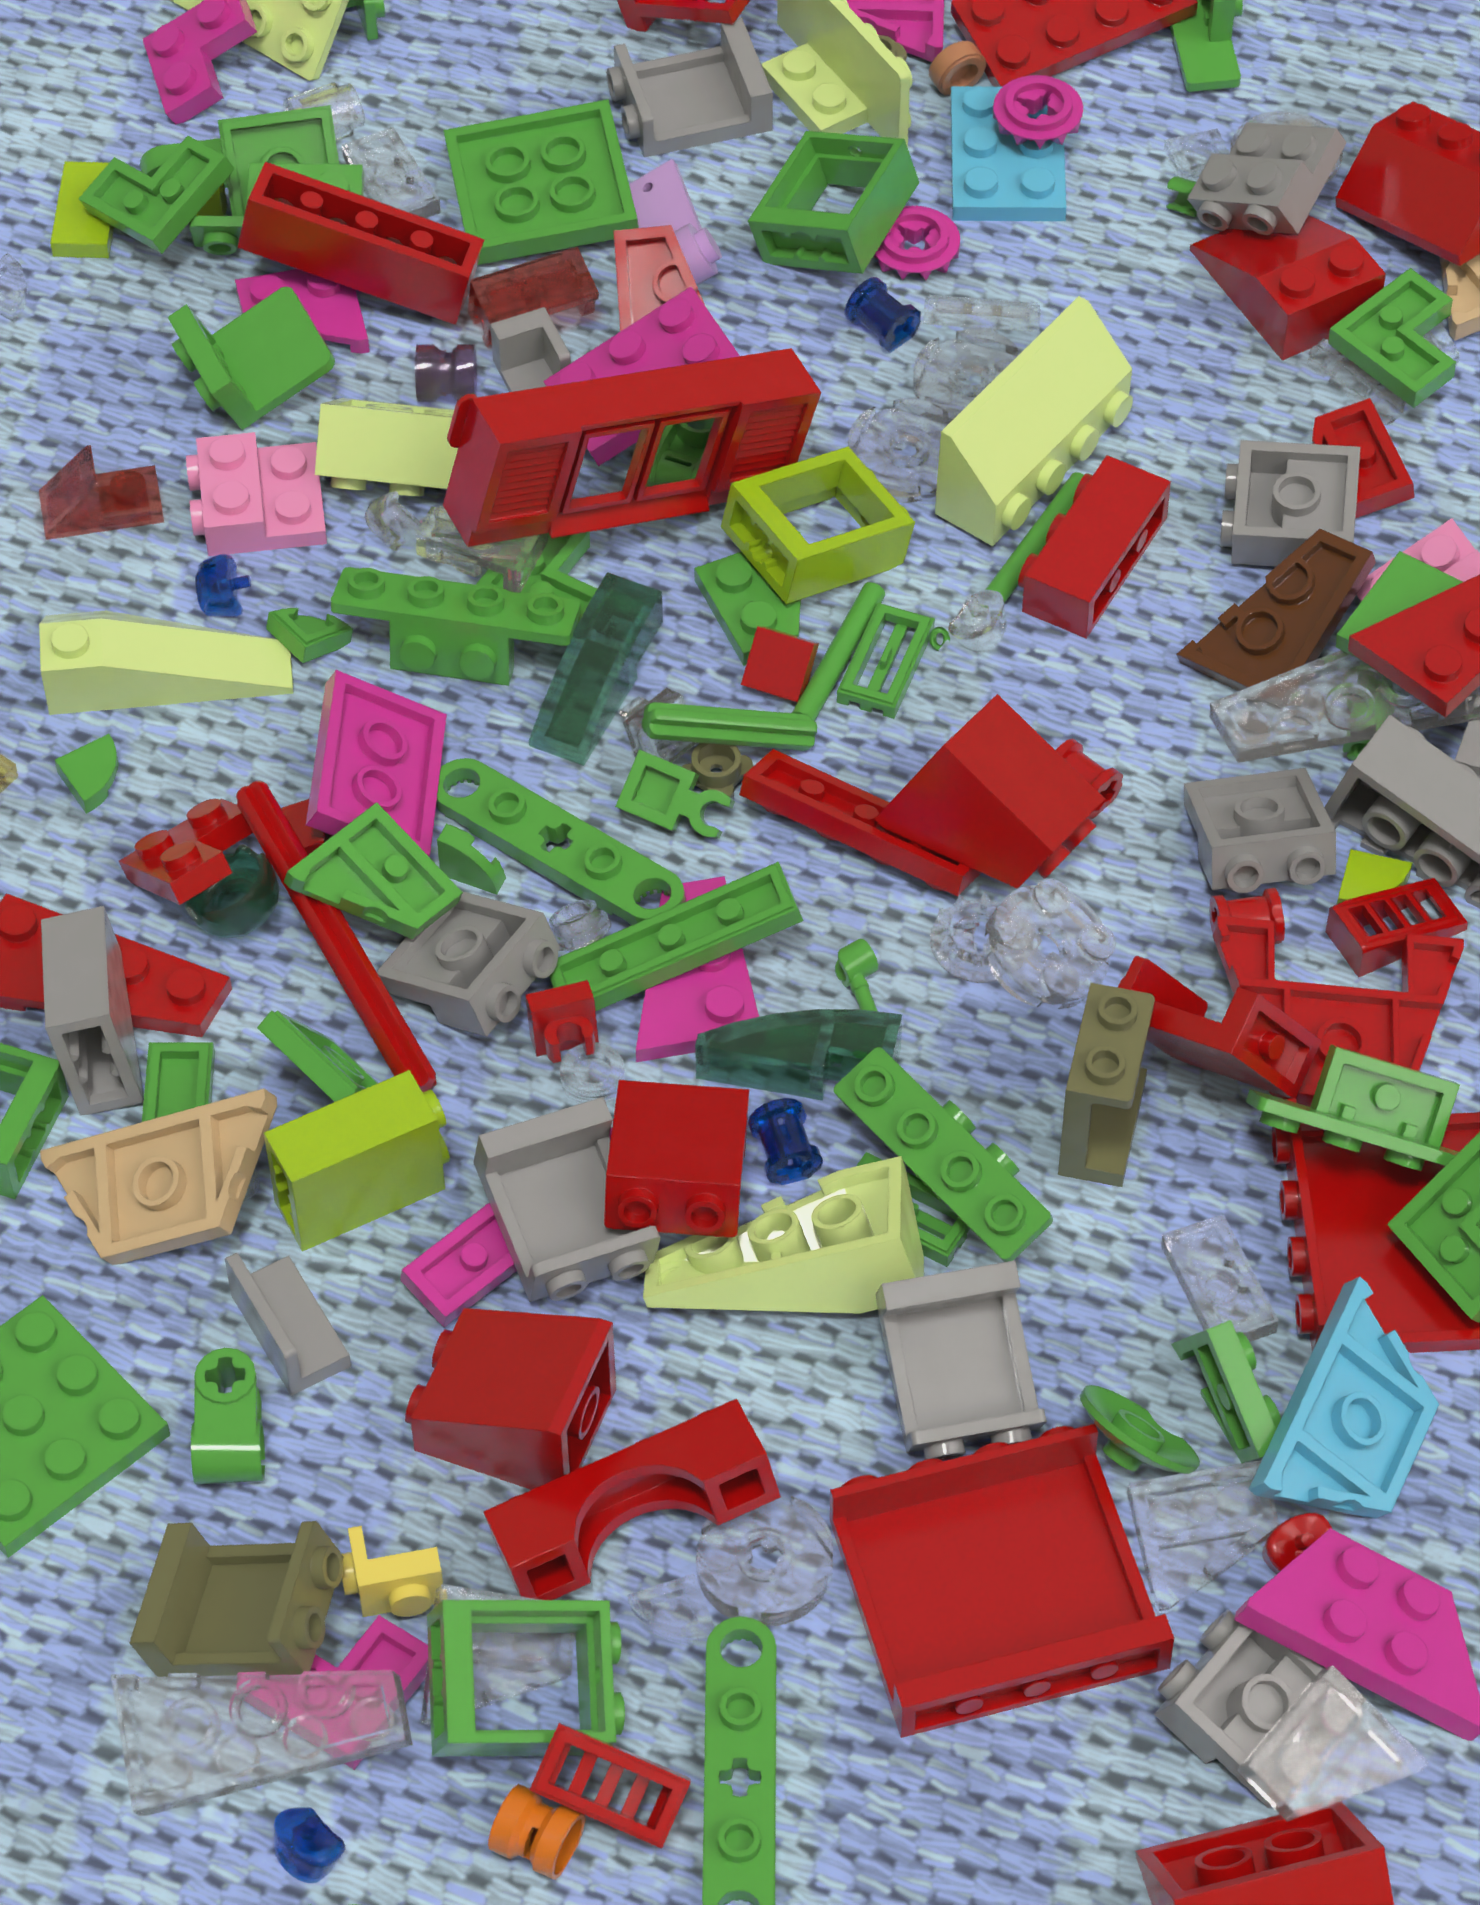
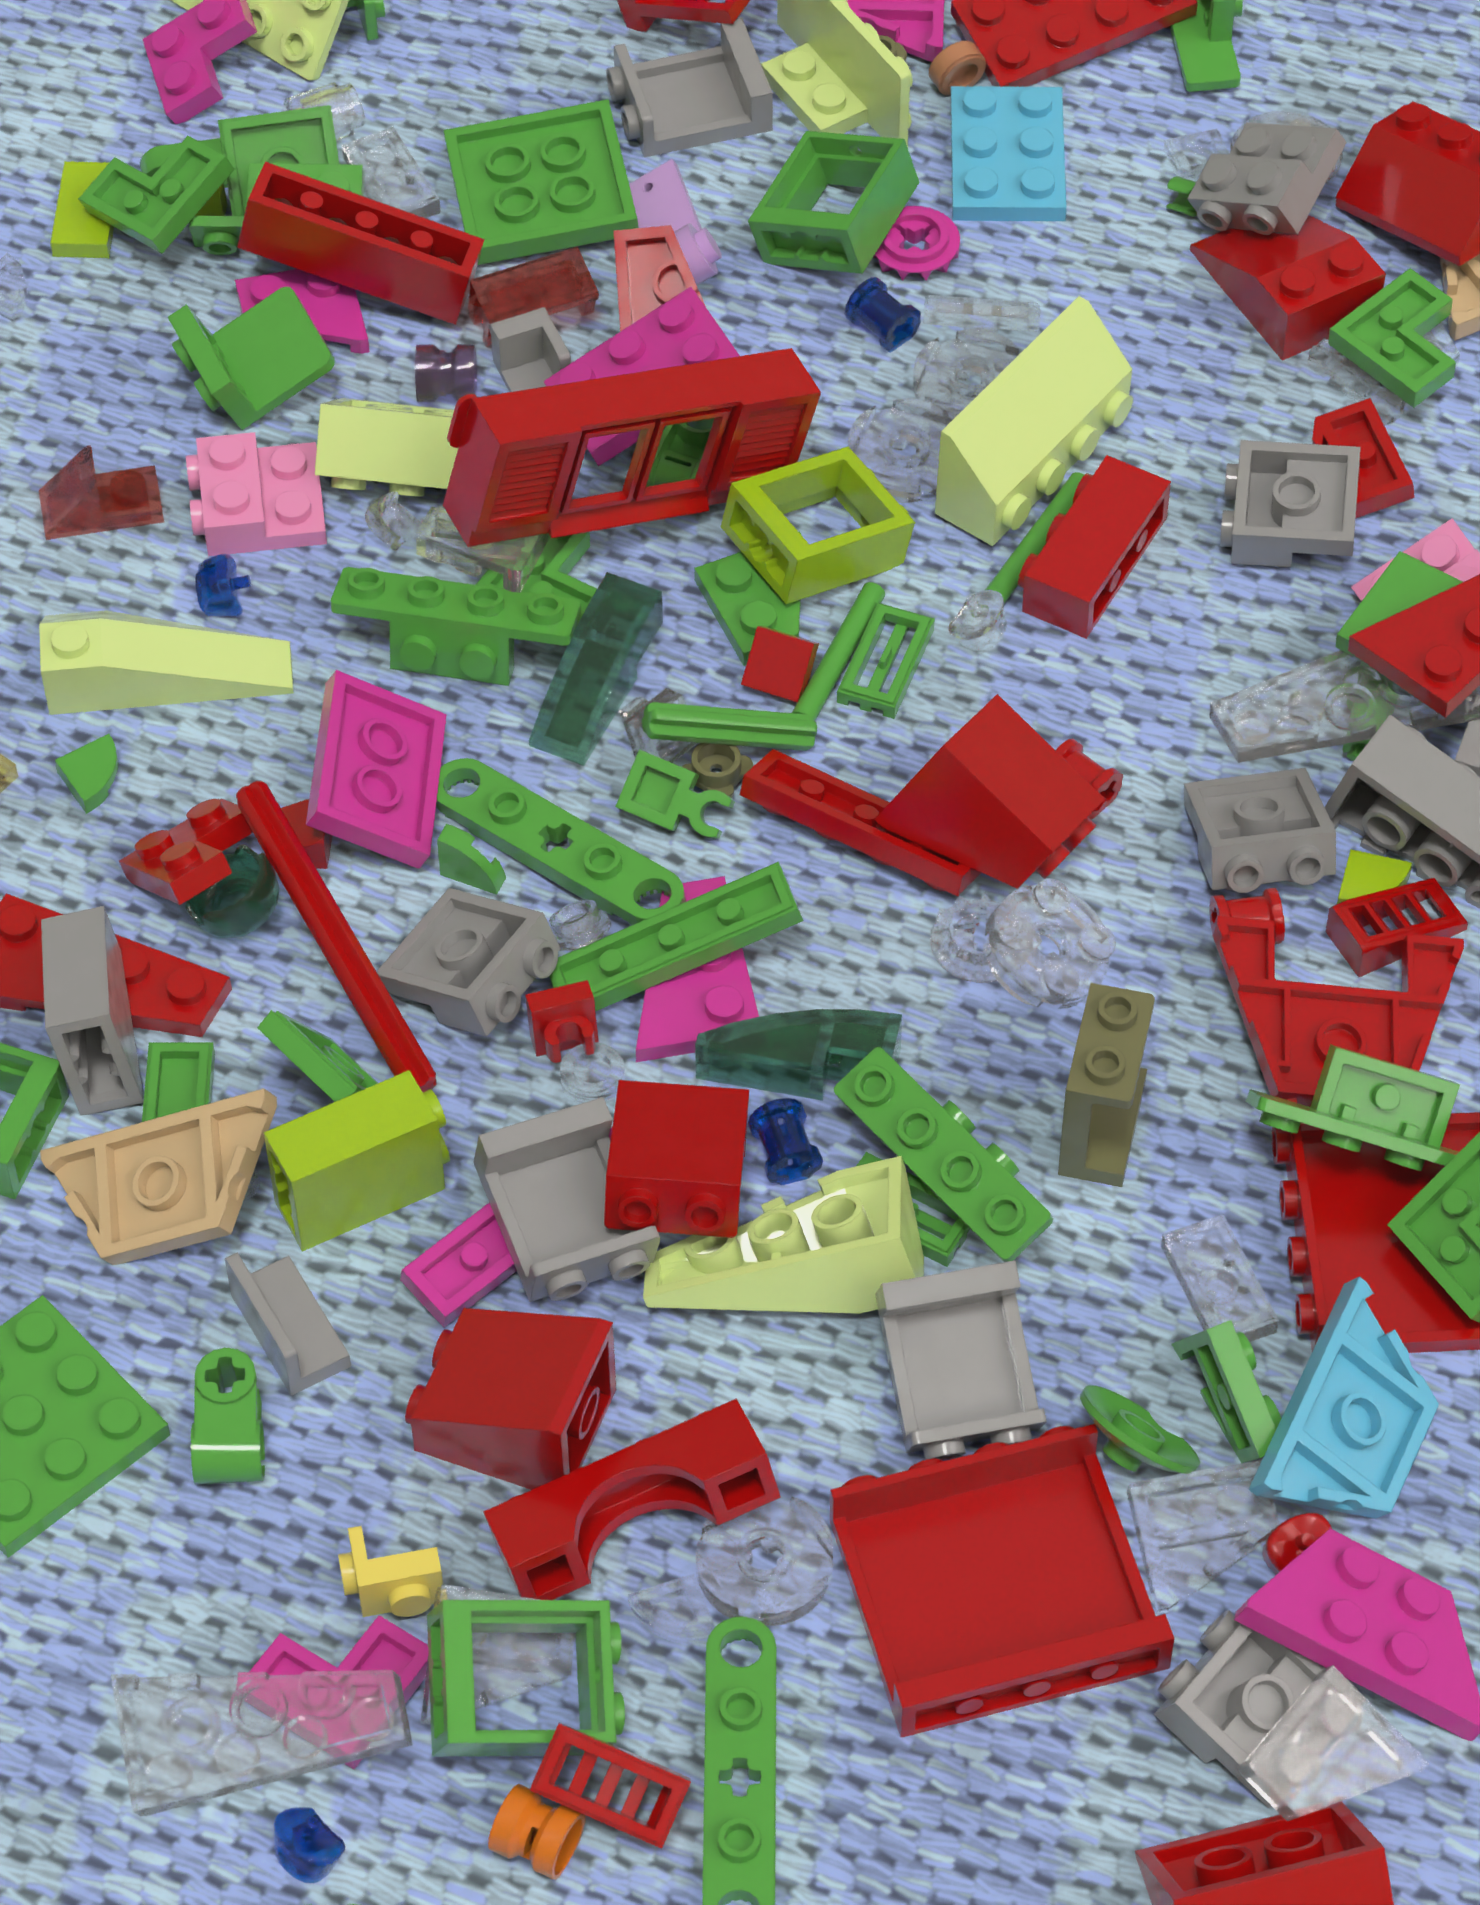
olive panel [129,1521,344,1681] -> none
bright green tile [266,608,353,663] -> none
bright green wing [284,802,463,939] -> none
bright green hand [835,939,882,1029] -> none
bright green piece [929,627,950,651] -> none
dark pink gear [993,75,1083,149] -> none
red panel [1117,956,1322,1099] -> none
reddish brown wing [1176,529,1376,712] -> none

